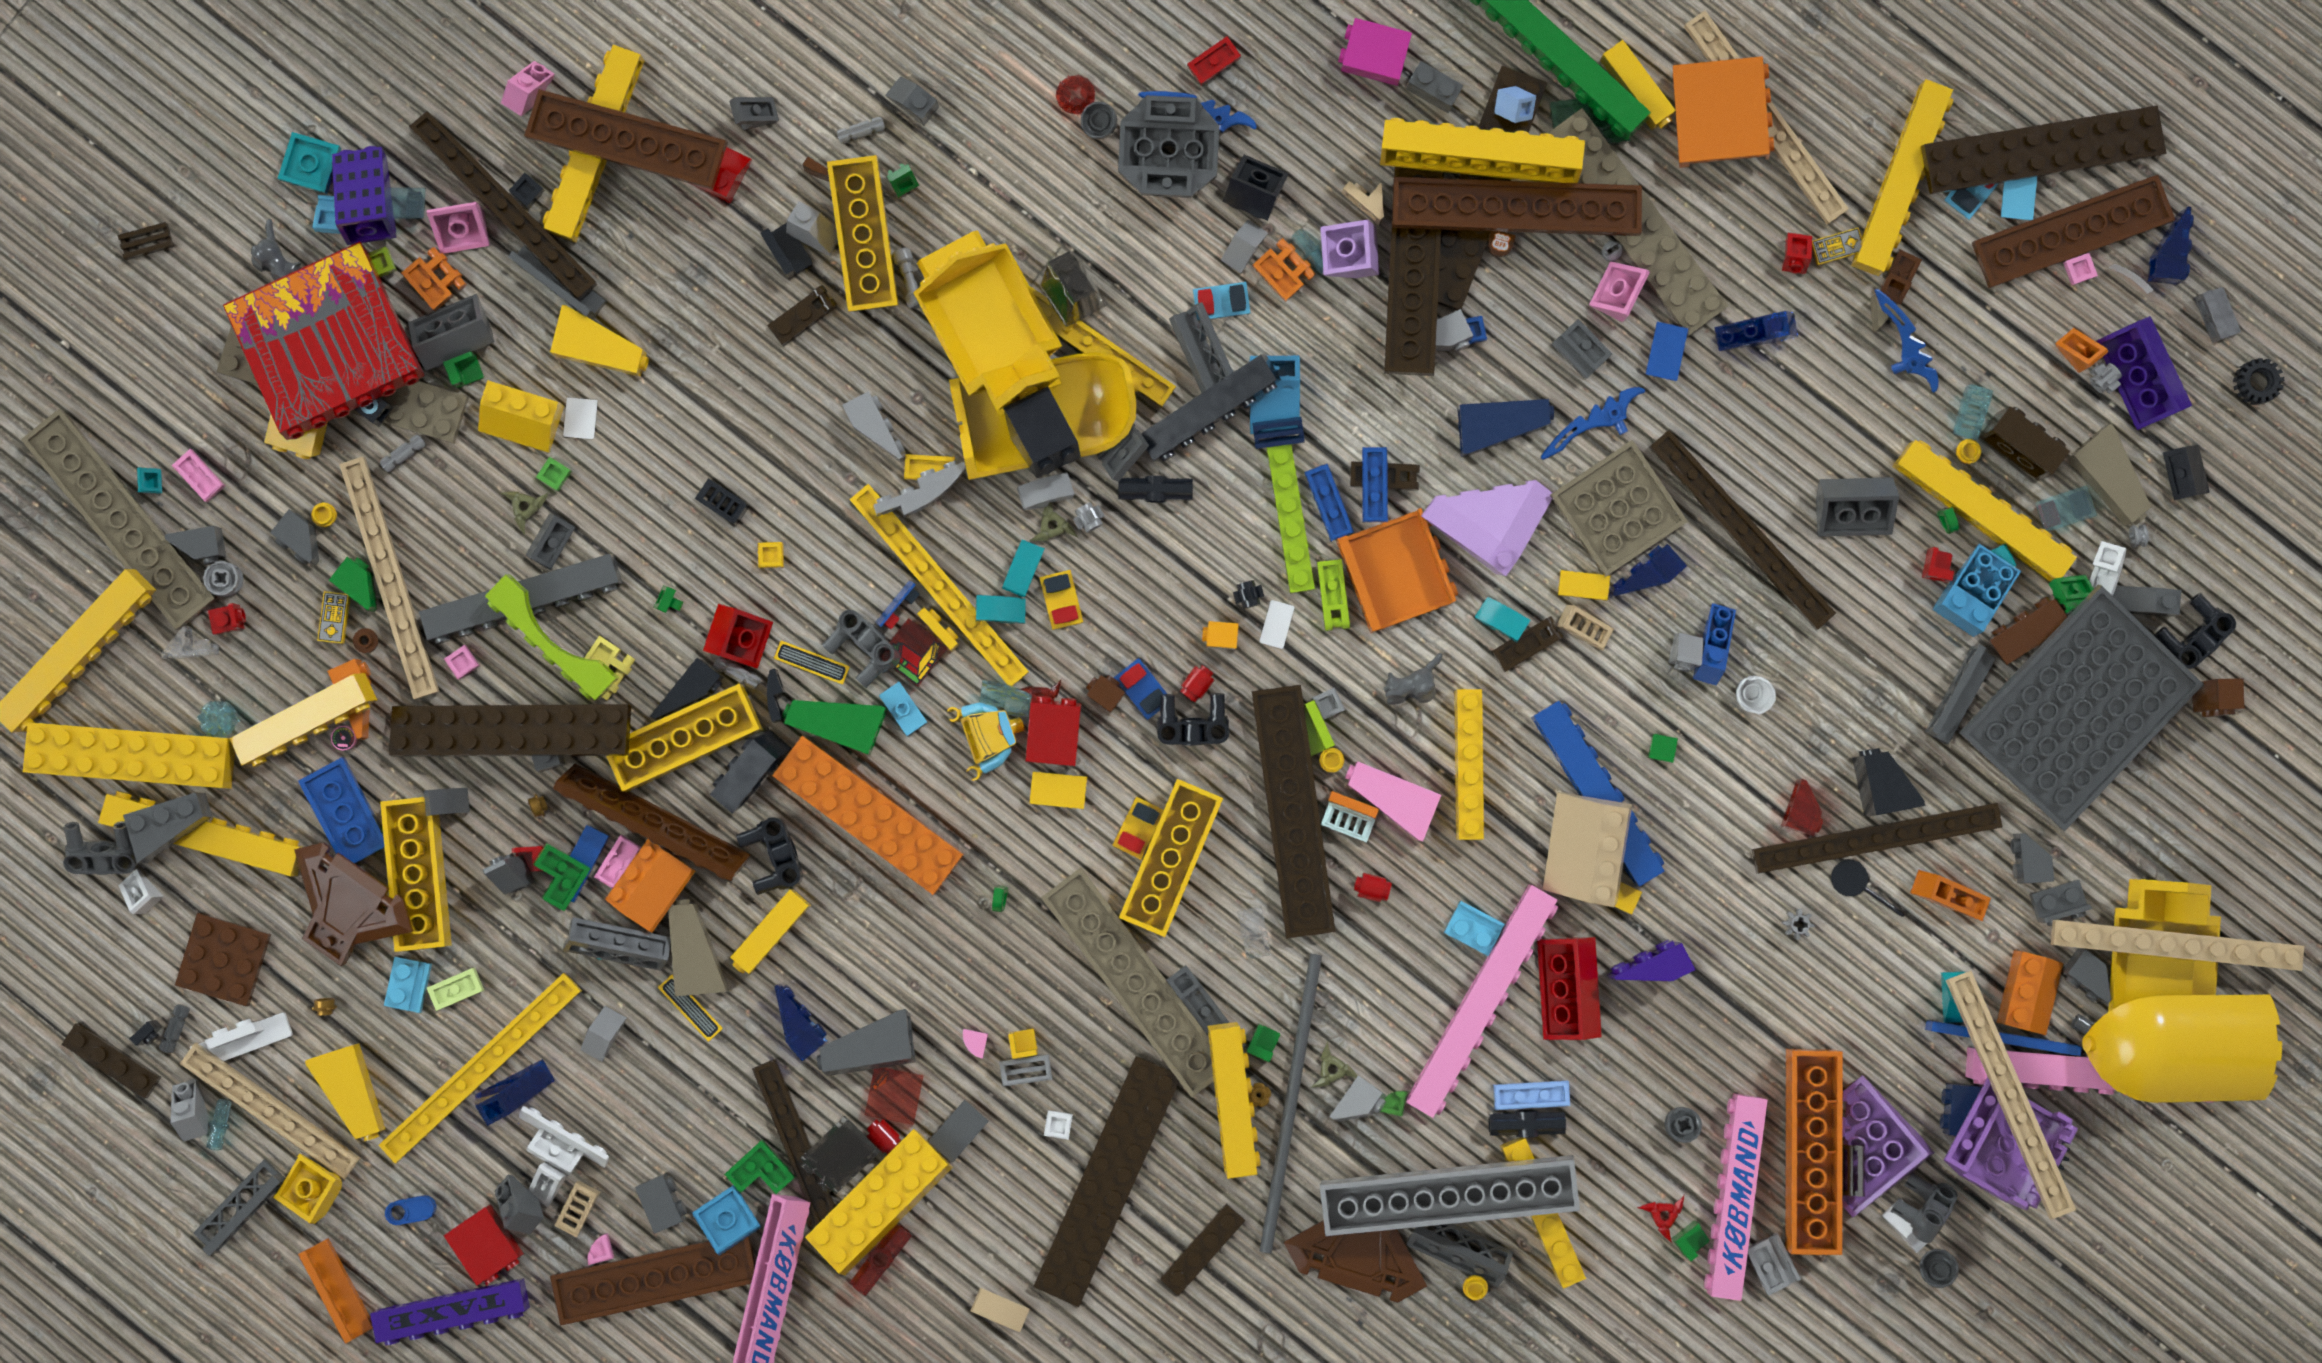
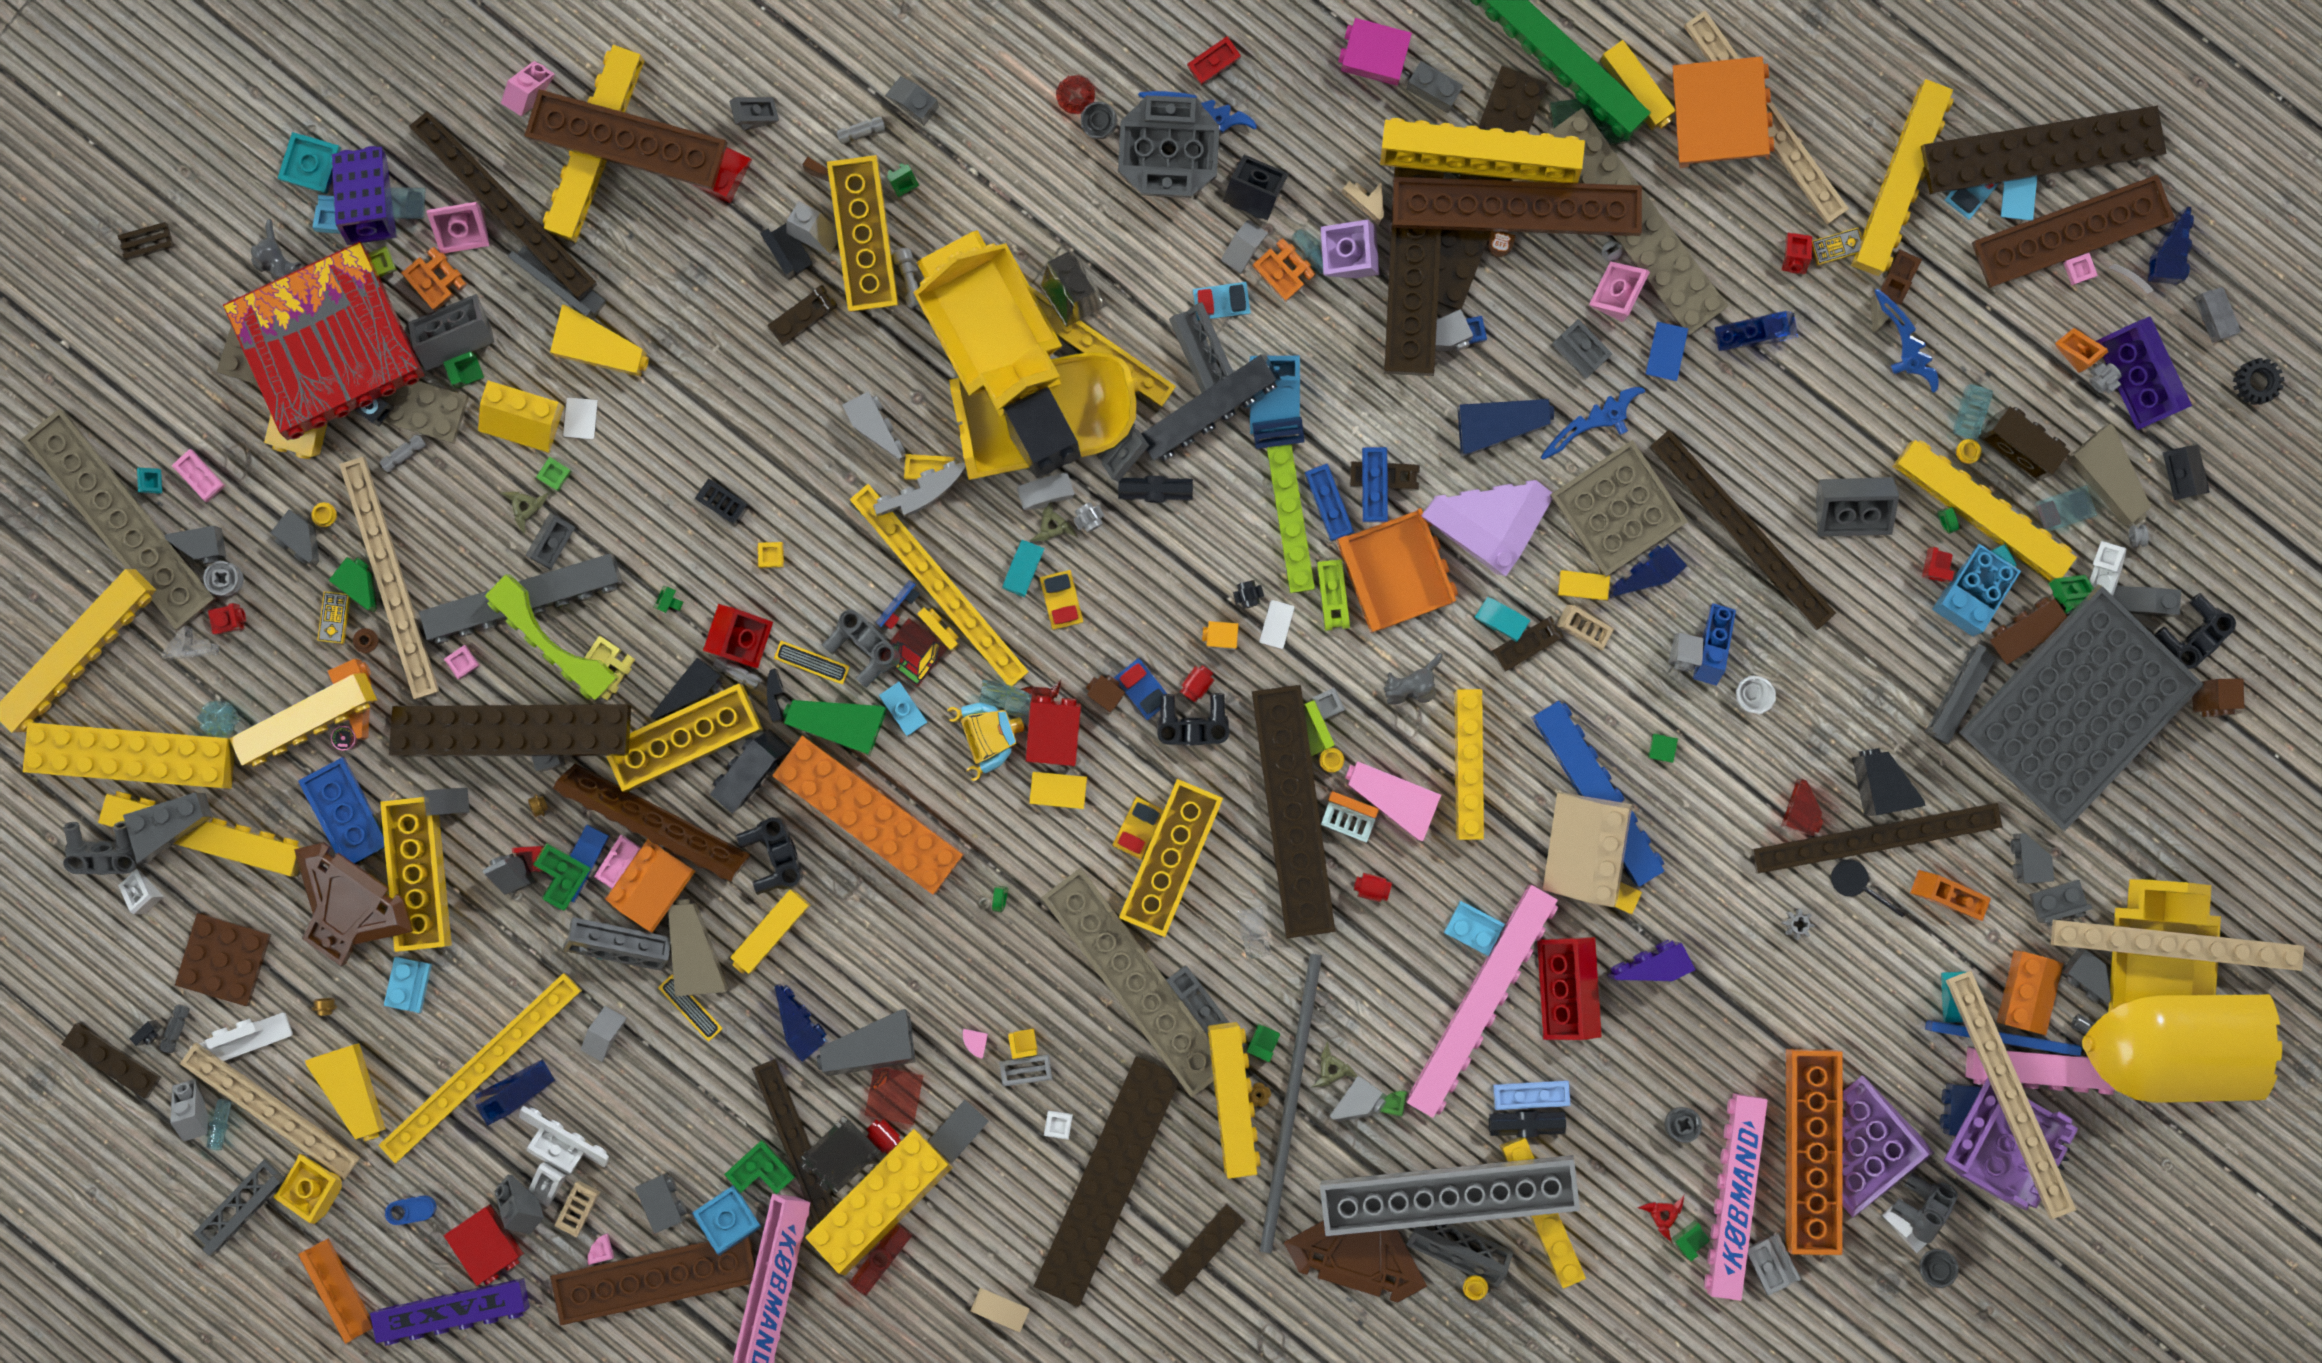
yellowish green plate [427,968,485,1011] -> none
black plate [508,172,545,209] -> none
teal slope [976,595,1026,624] -> none
light blue panel [1494,86,1536,123] -> none
dark brown tile [1842,1144,1865,1197] -> none

